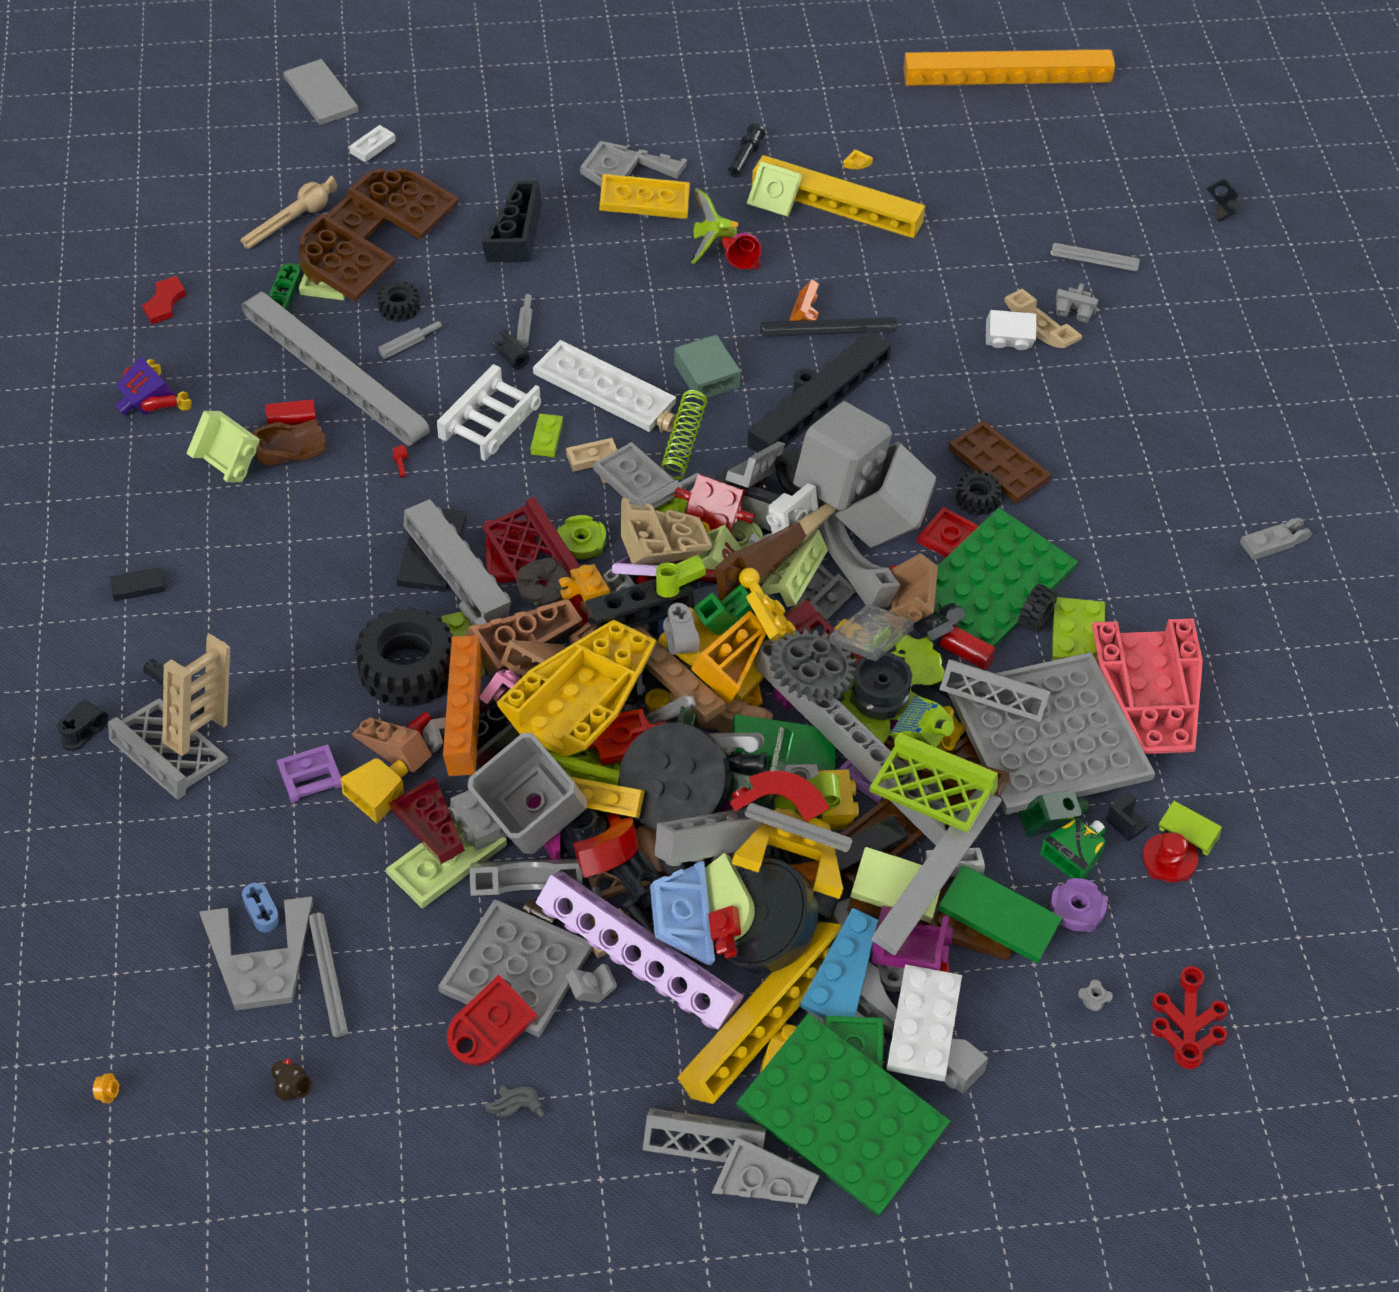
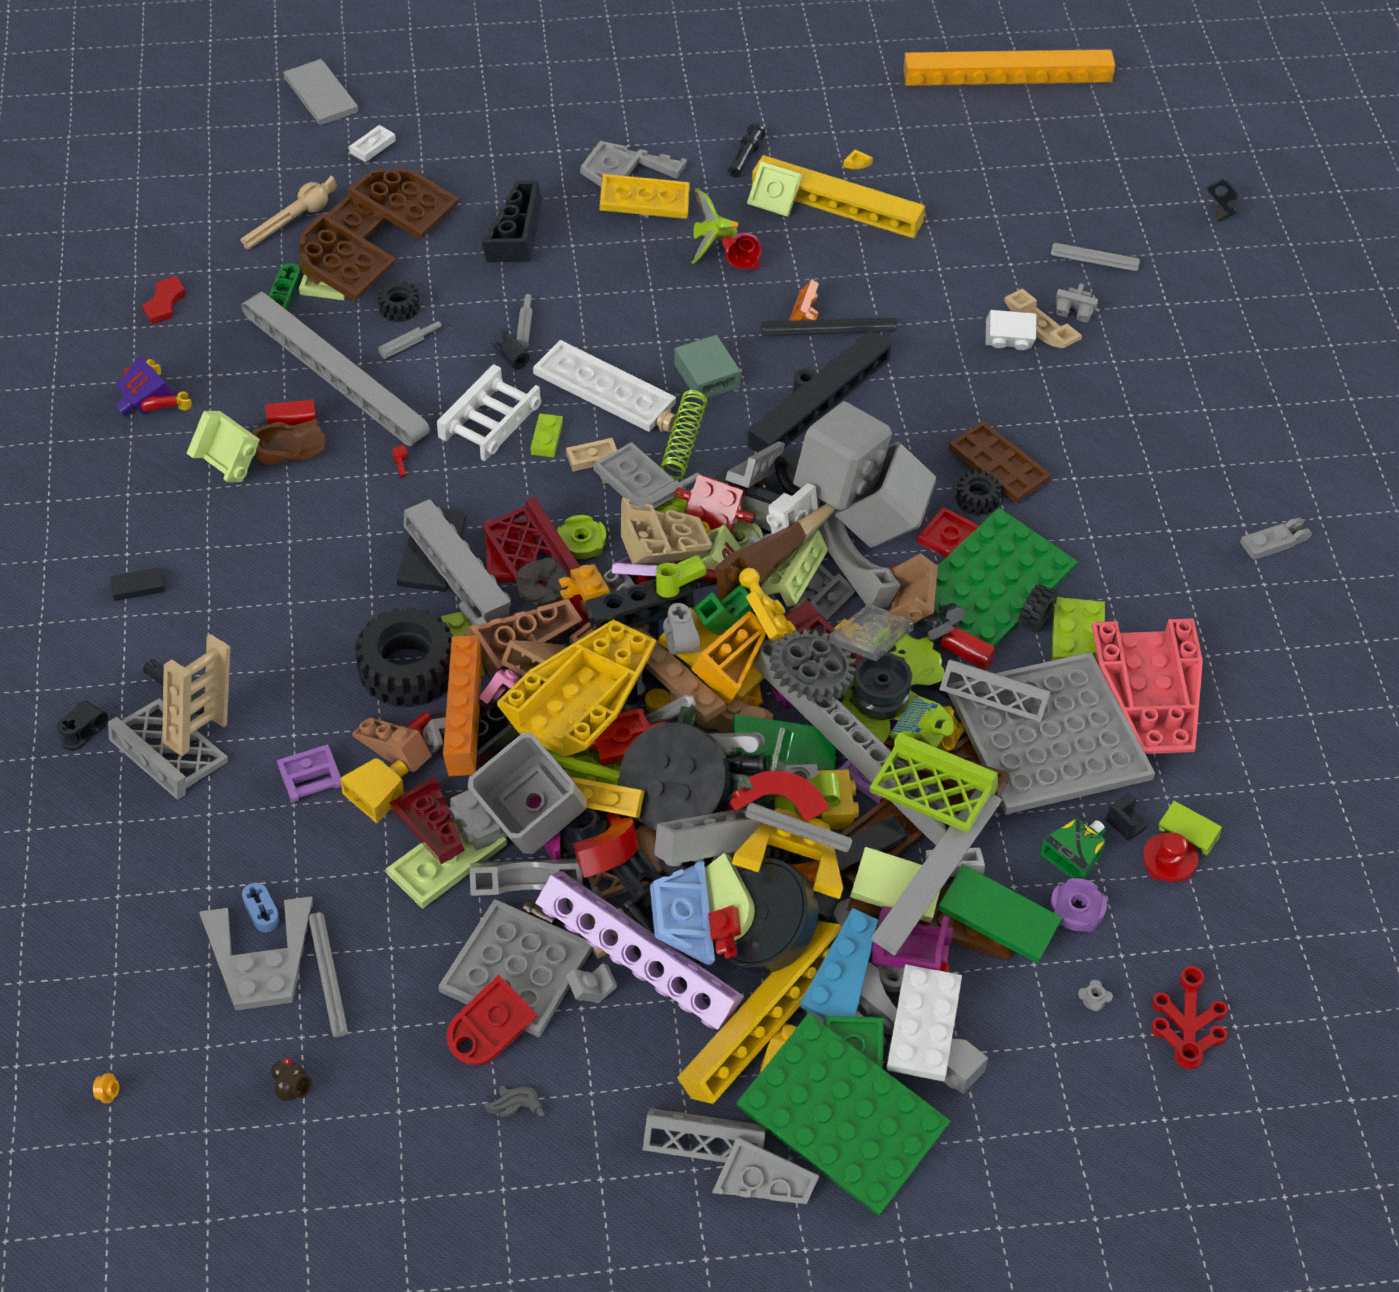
dark green torso [1019,790,1089,837] -> none

